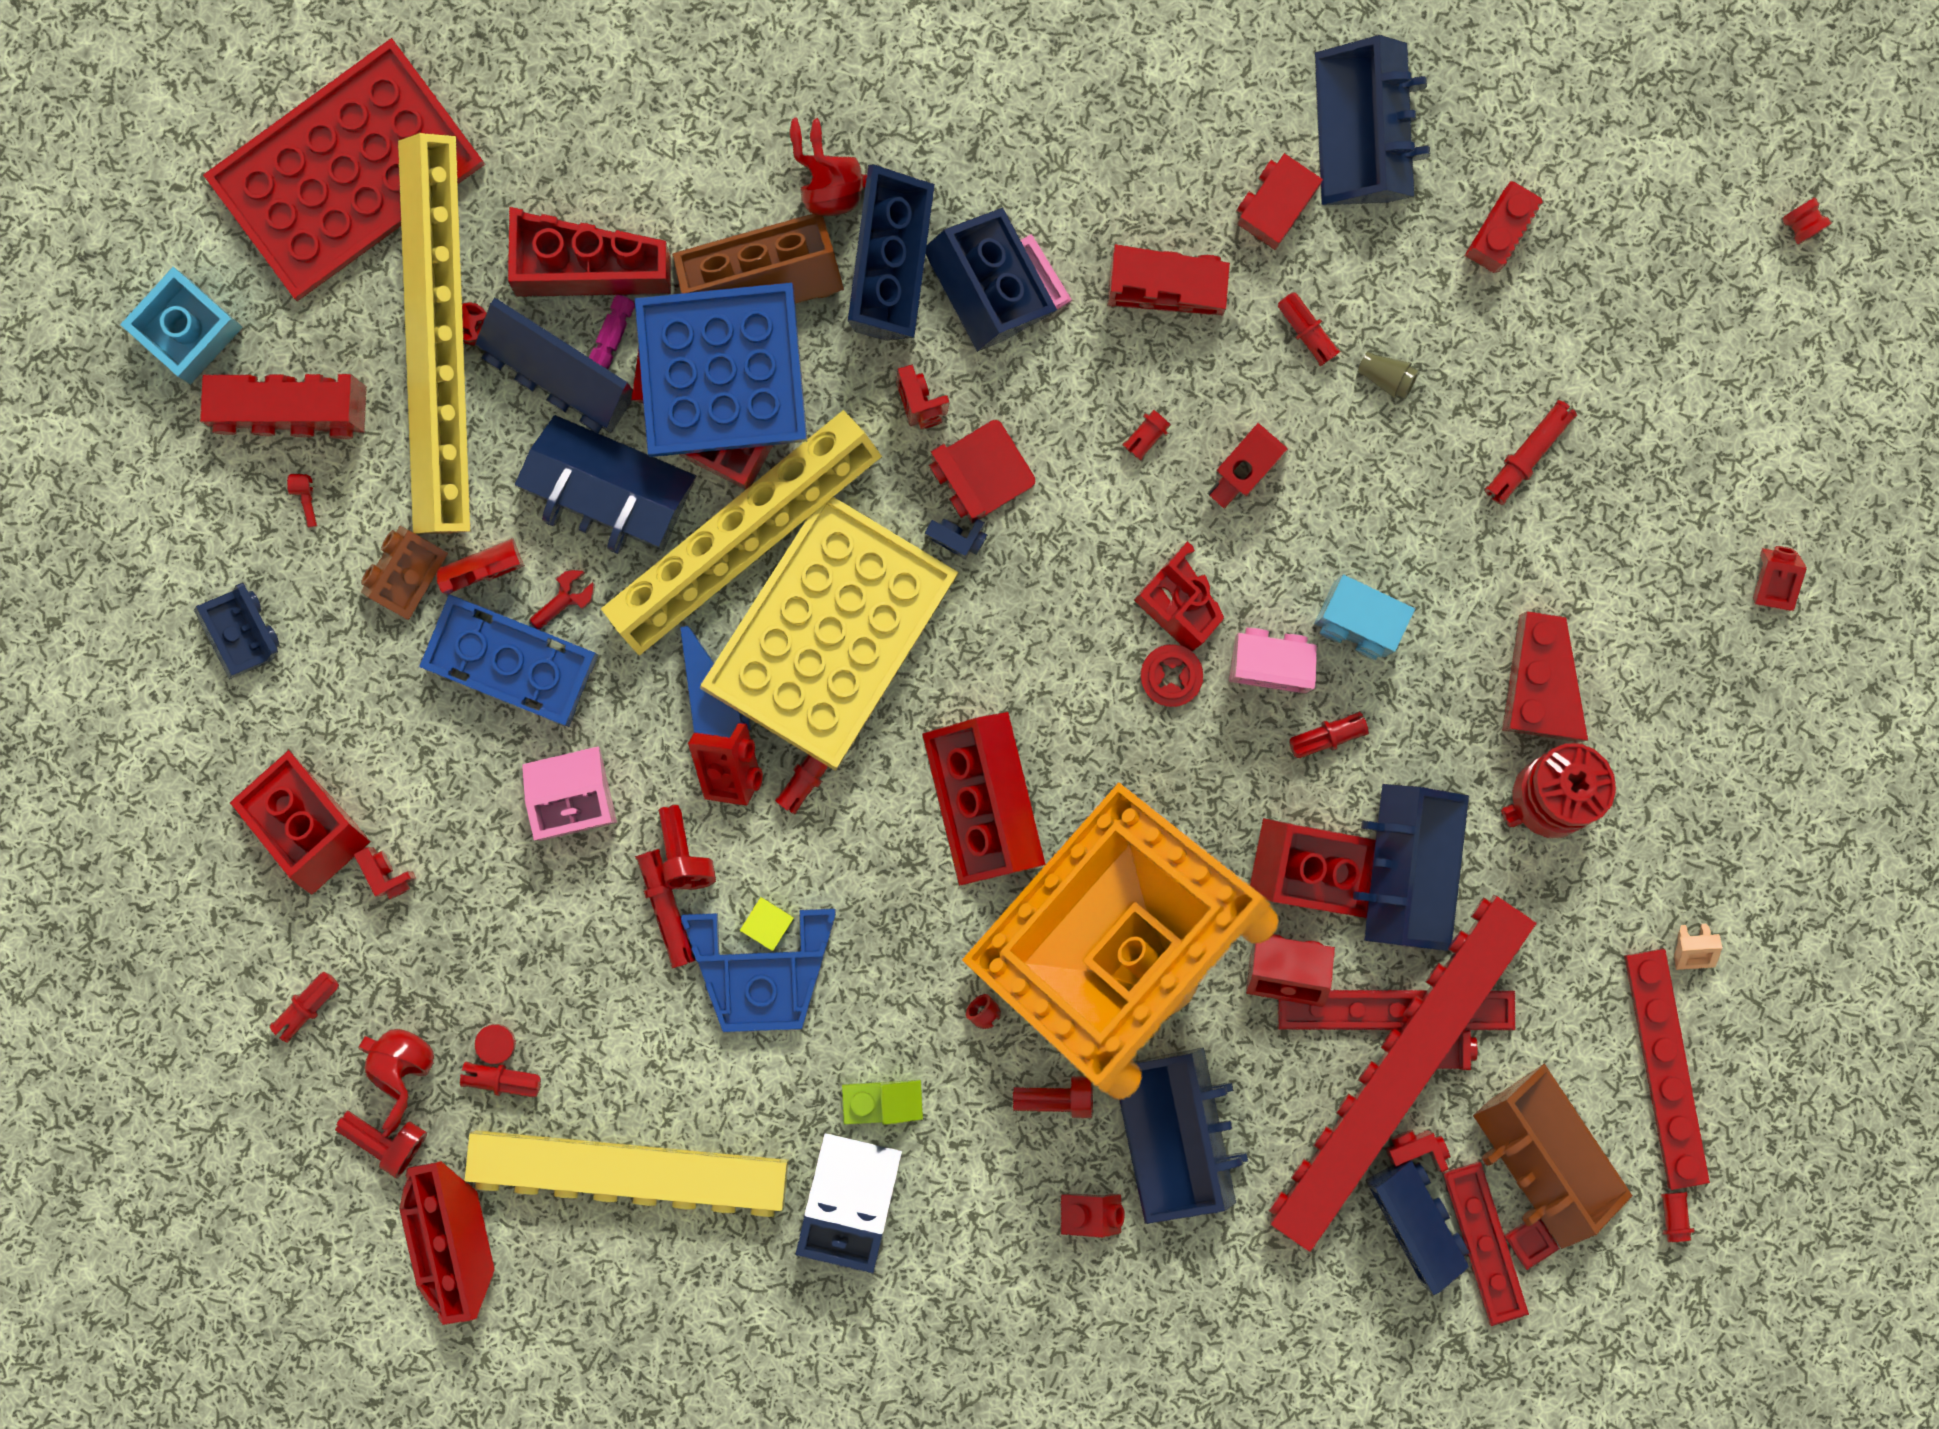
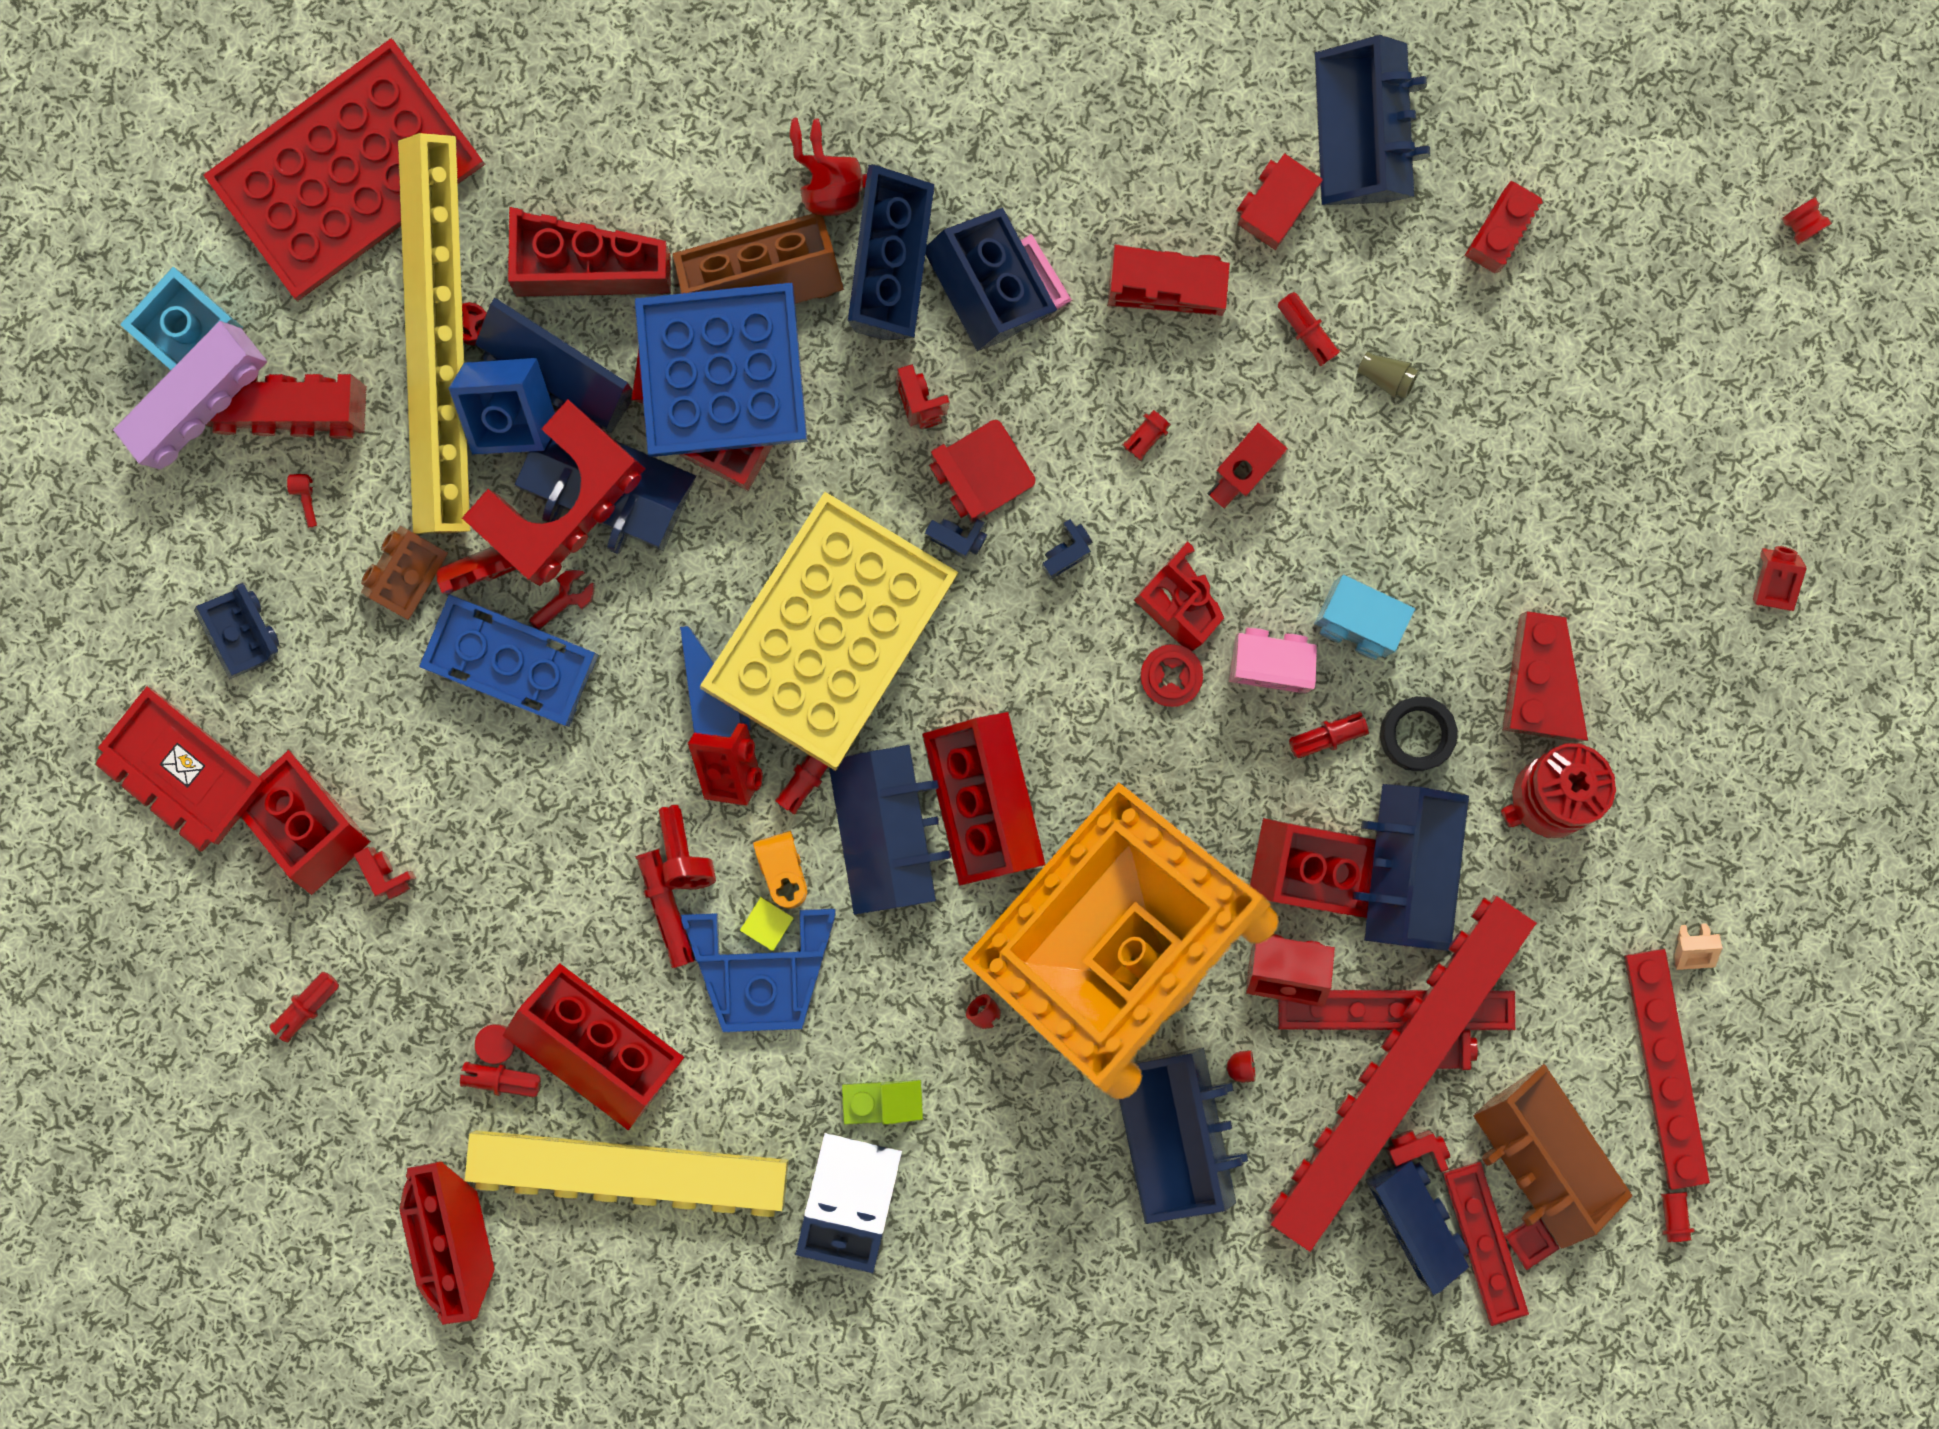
red piece [335,1110,427,1179] -> none
red hair [358,1029,434,1137] -> none
bright pink slope [522,746,617,841] -> none
dark pink axle [589,295,635,370] -> none
light yellow brick [601,410,882,656] -> none
red piece [1013,1076,1093,1118] -> none
red bracket [1061,1194,1125,1238] -> none
red pin [1484,400,1577,505] -> none
none -> red hinge [96,686,268,852]
none -> lavender brick [113,321,268,470]
none -> blue brick [449,358,555,455]
none -> red arch [462,400,645,586]
none -> red slope [502,963,685,1131]
none -> light orange piece [753,830,807,909]
none -> dark blue piece [829,745,951,915]
none -> dark blue bracket [1042,519,1093,580]
none -> red hinge [1226,1050,1256,1083]
none -> black tyre [1380,696,1458,771]

